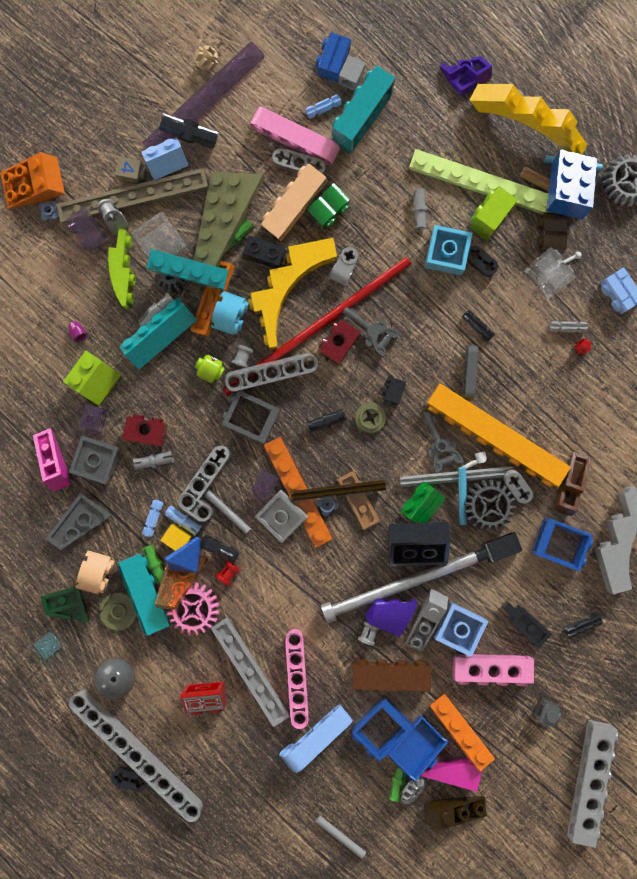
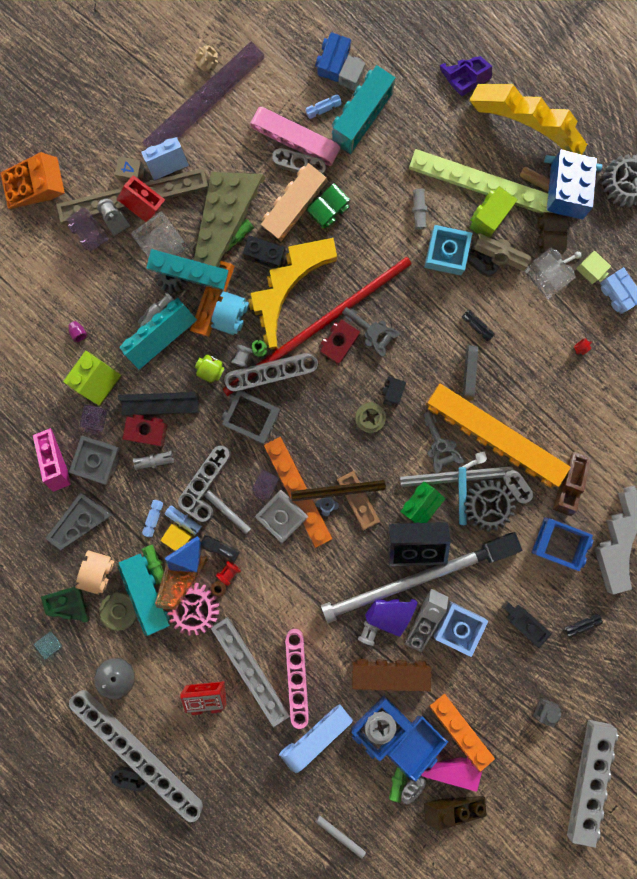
sand blue plate [39,201,59,221] -> none
lime slope [108,229,136,310] -> none
black piece [159,113,219,149] -> none
black pin [307,409,346,433] -> none
light grey piece [329,247,358,286] -> none
bright pink brick [452,654,534,686] -> none
light grey axle [549,321,588,333] -> none
none -> red brick [116,175,165,224]
none -> black fence [118,392,199,416]
none -> reddish brown pin [211,581,227,597]
none -> bright green pin [252,340,267,358]
none -> light grey gear [365,711,396,744]
none -> dark tan piece [472,233,531,271]
none -> yellowish green brick [576,251,611,284]

